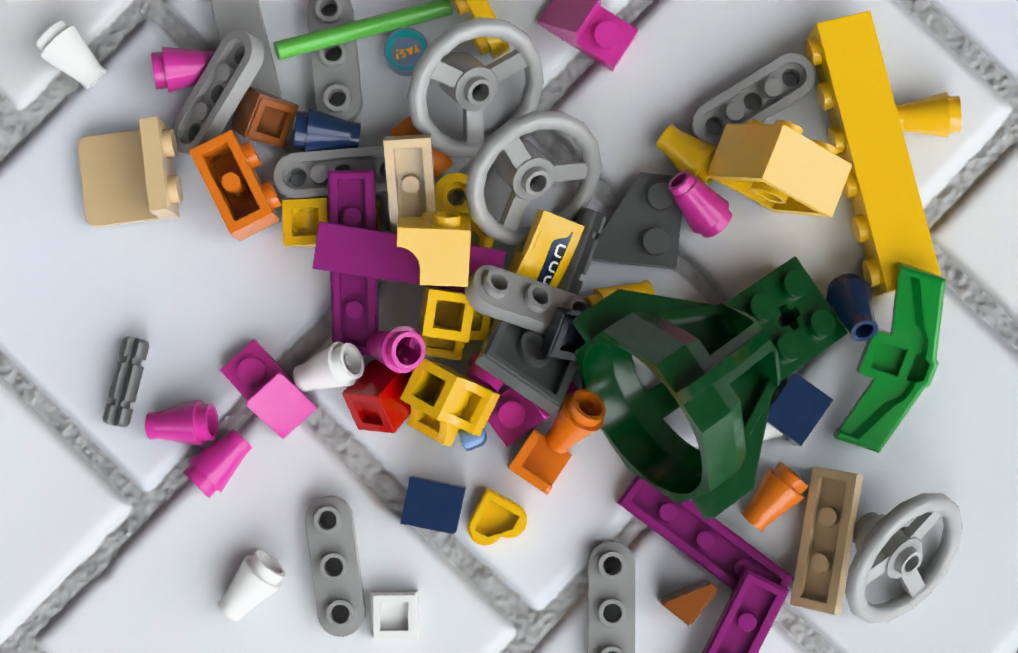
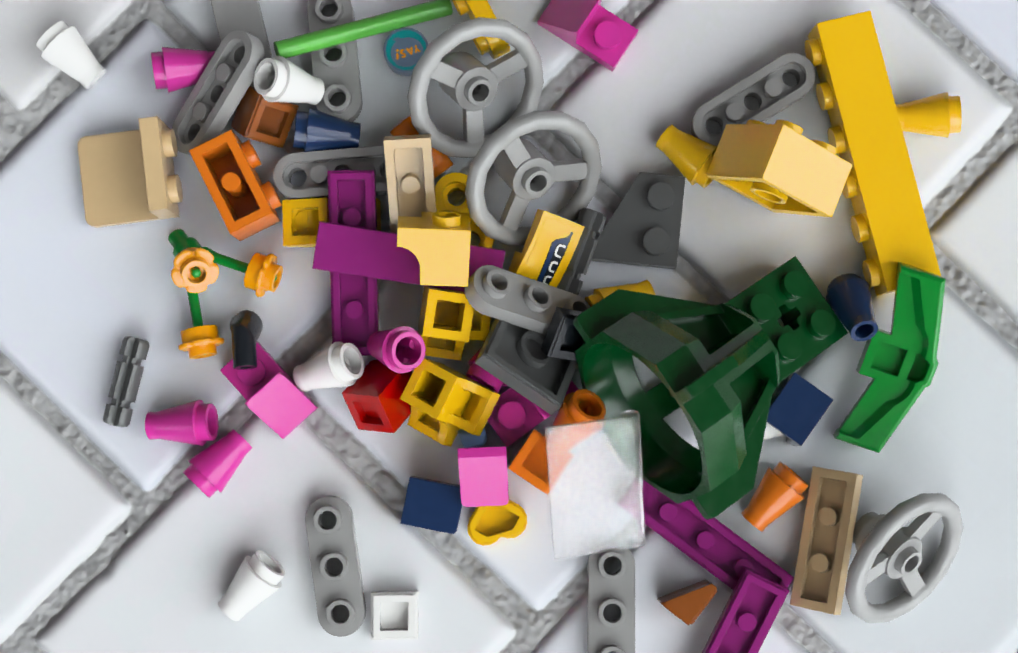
dark pink cone [667,170,732,238] -> none
none -> light orange plant [168,229,283,359]
none -> black arm [230,310,263,370]
none -> white cone [254,56,325,105]
none -> slope [458,446,509,507]
none -> clear piece [545,410,646,559]

